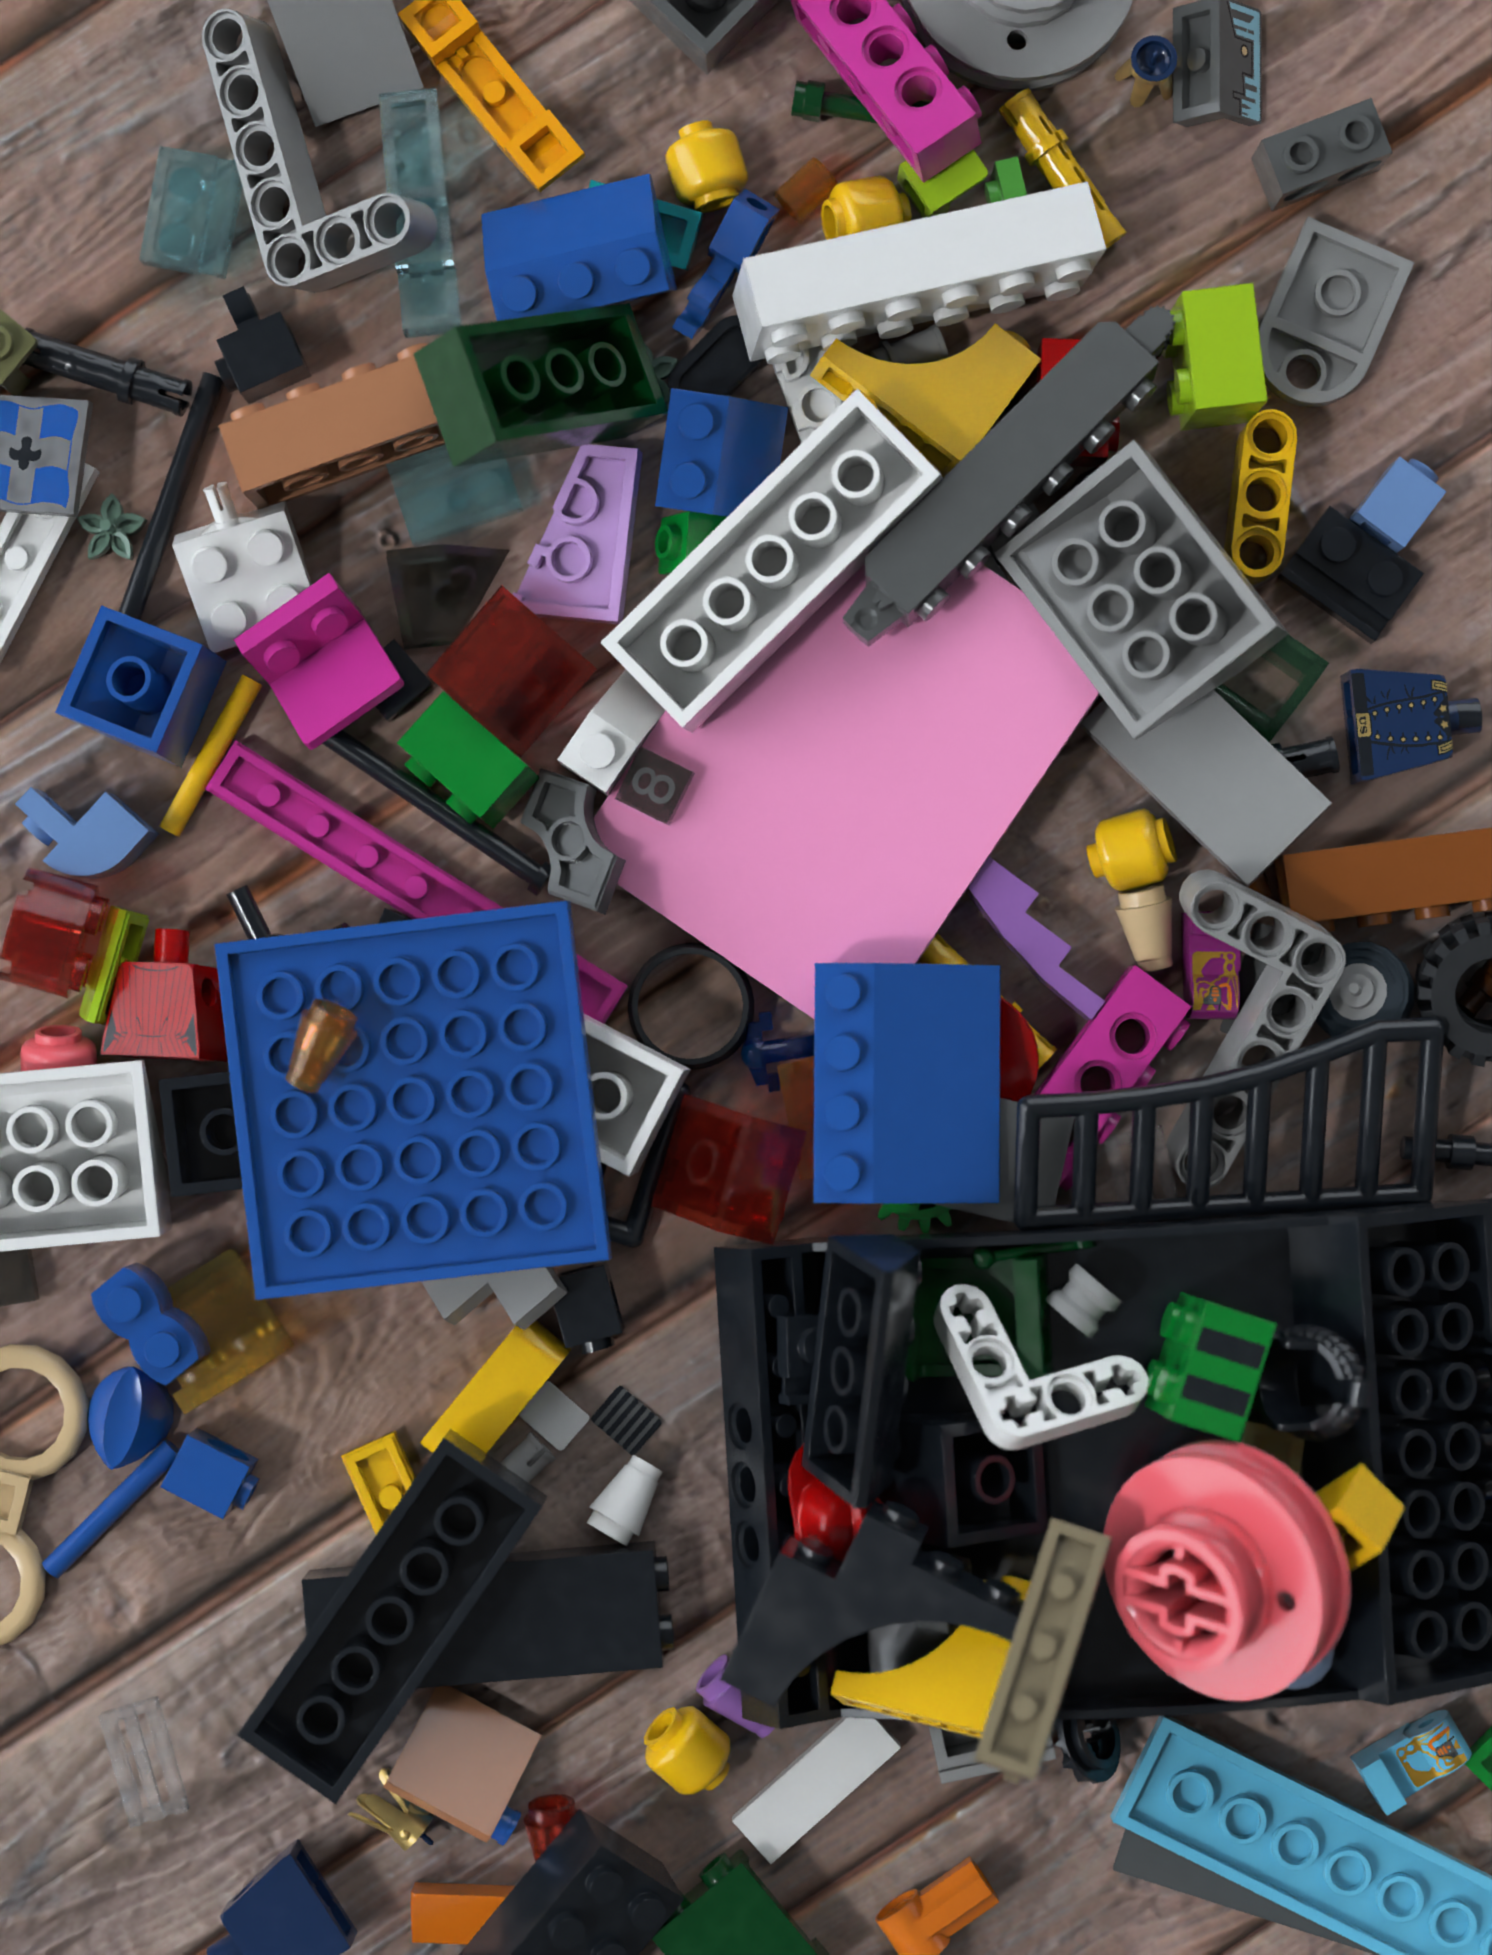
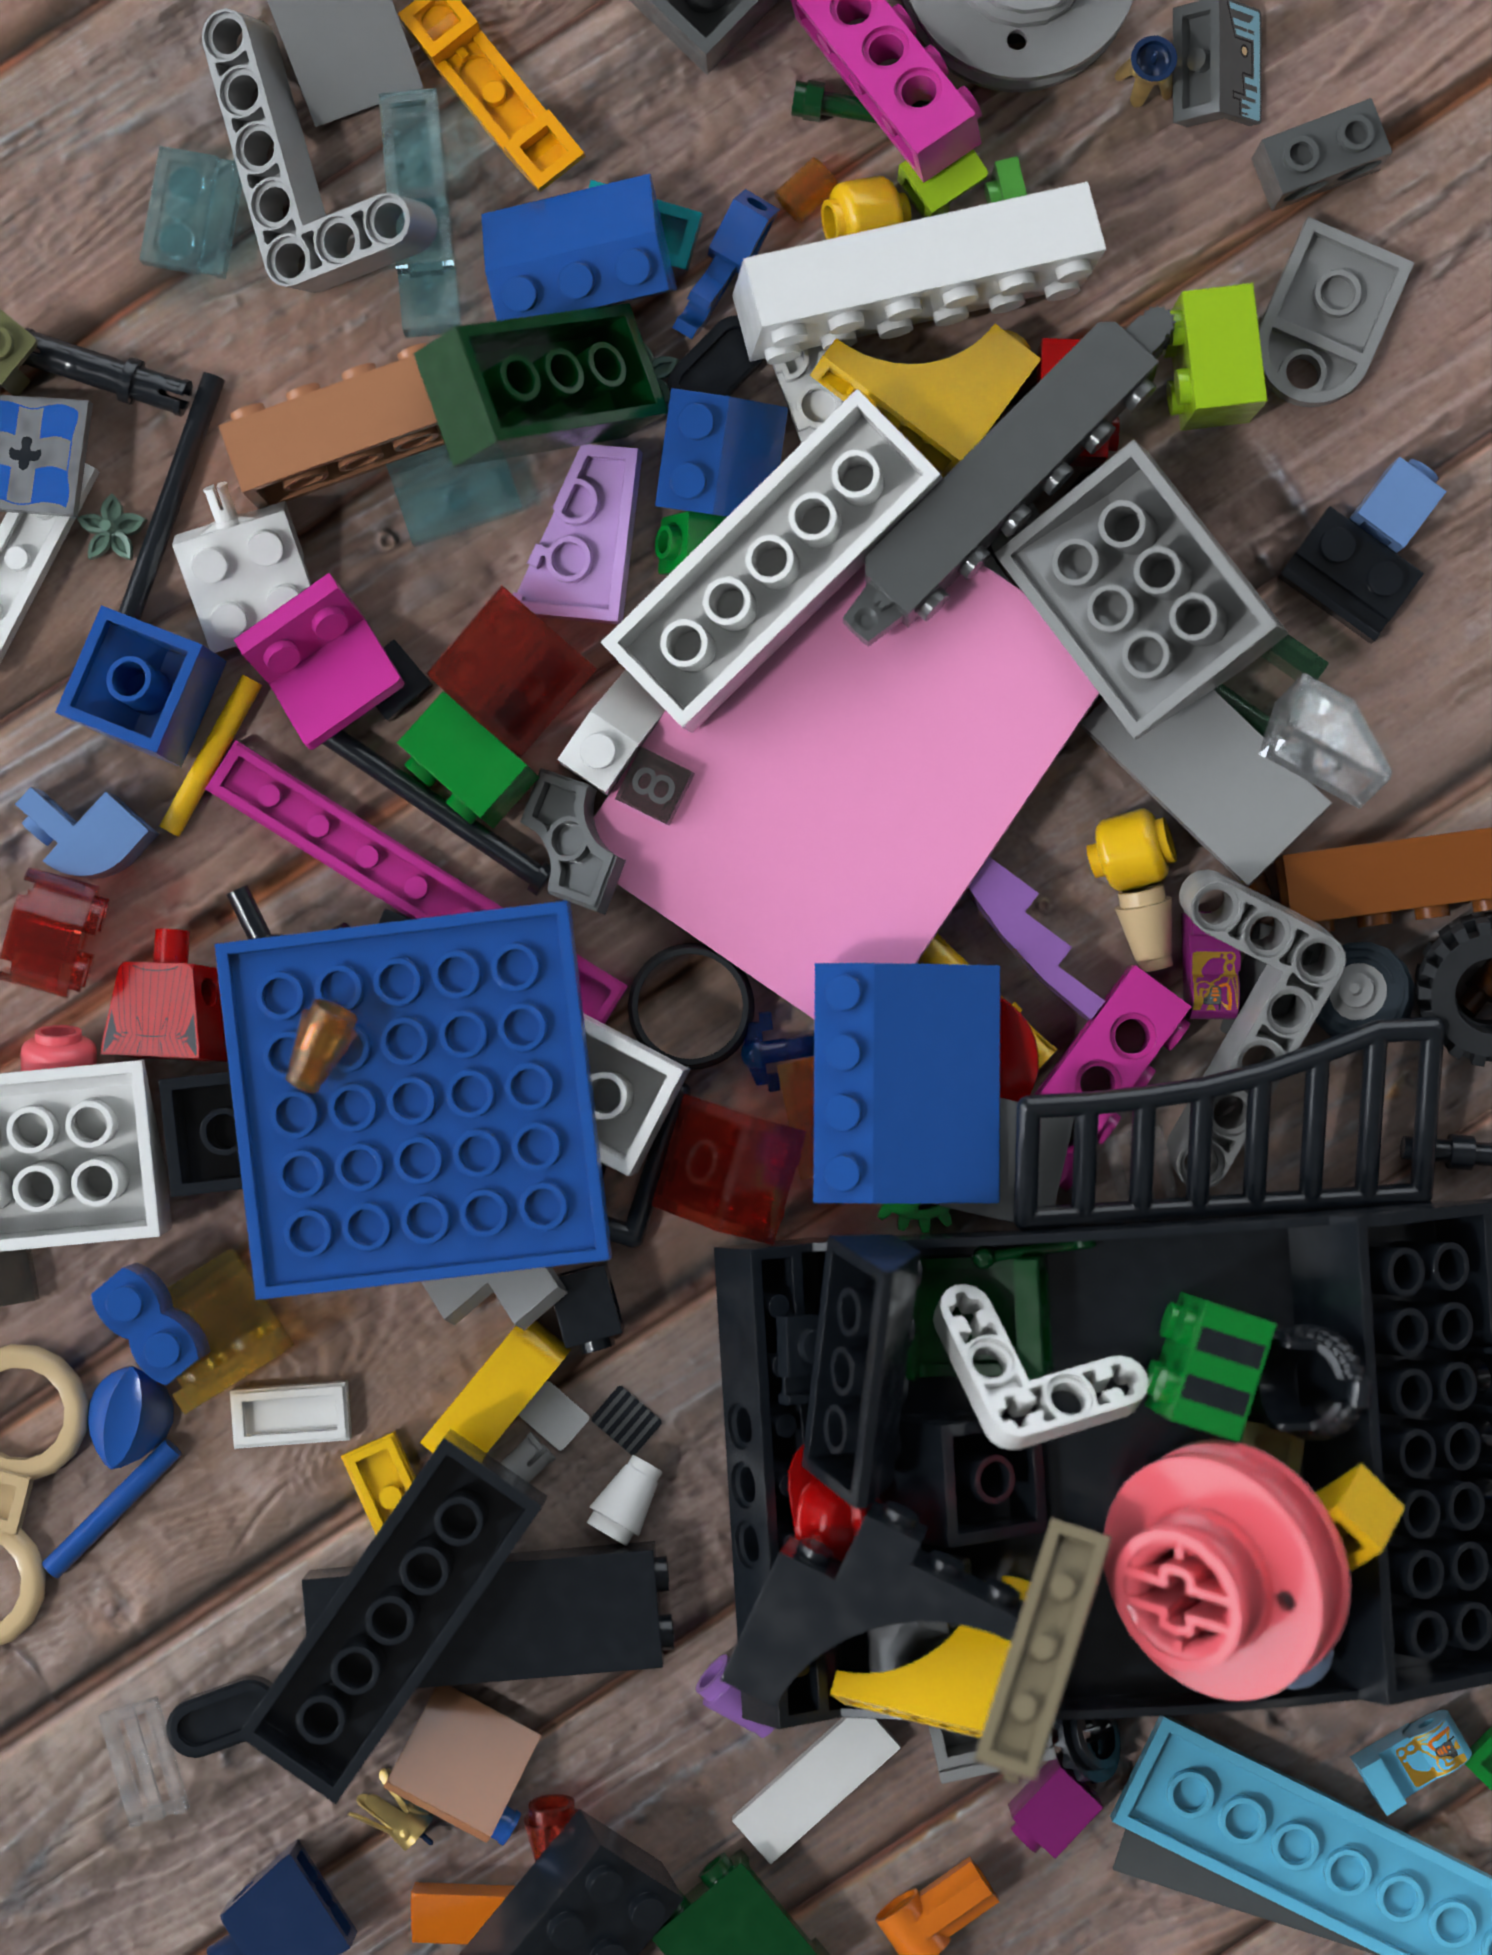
lime slope [79,905,149,1025] -> none
blue brick [161,1428,260,1519] -> none
black brick [215,286,312,404] -> none
clear smoke slope [386,544,510,650] -> none
yellow head [644,1706,731,1795] -> none
yellow head [665,120,748,213] -> none
light grey pin [870,324,948,364] -> none
yellow pin [998,88,1127,249] -> none
light grey wheel [1045,1263,1122,1339] -> none
yellow beam [1224,409,1297,585] -> none
dark blue torso [1340,669,1482,785] -> none
none -> black tile [166,1676,273,1758]
none -> white tile [230,1380,352,1449]
none -> magenta brick [1008,1755,1104,1859]
none -> clear slope [1259,672,1392,809]

